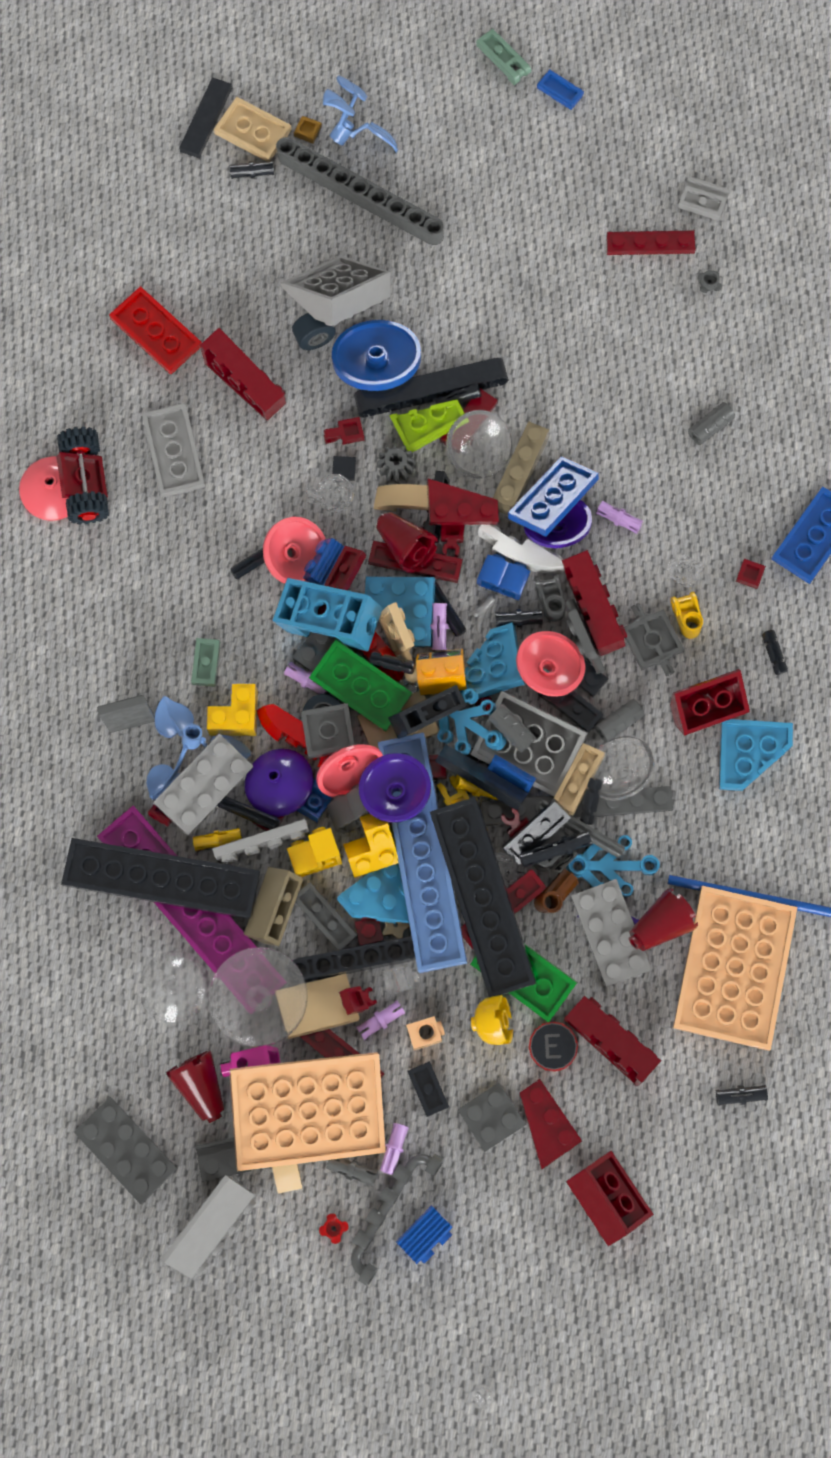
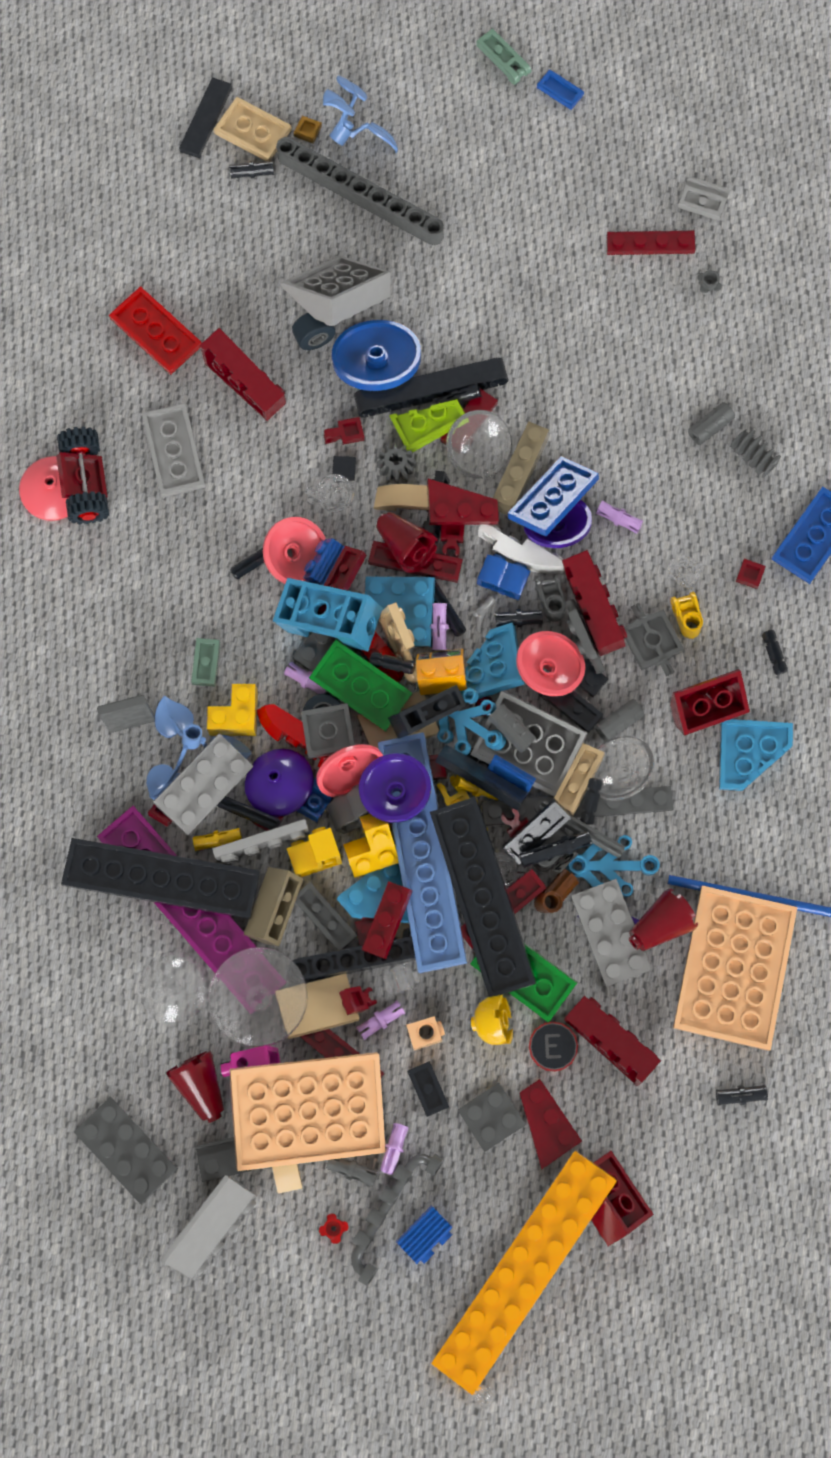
none -> dark red plate [362,881,413,959]
none -> light orange plate [431,1150,617,1395]
none -> dark grey piece [730,429,781,478]

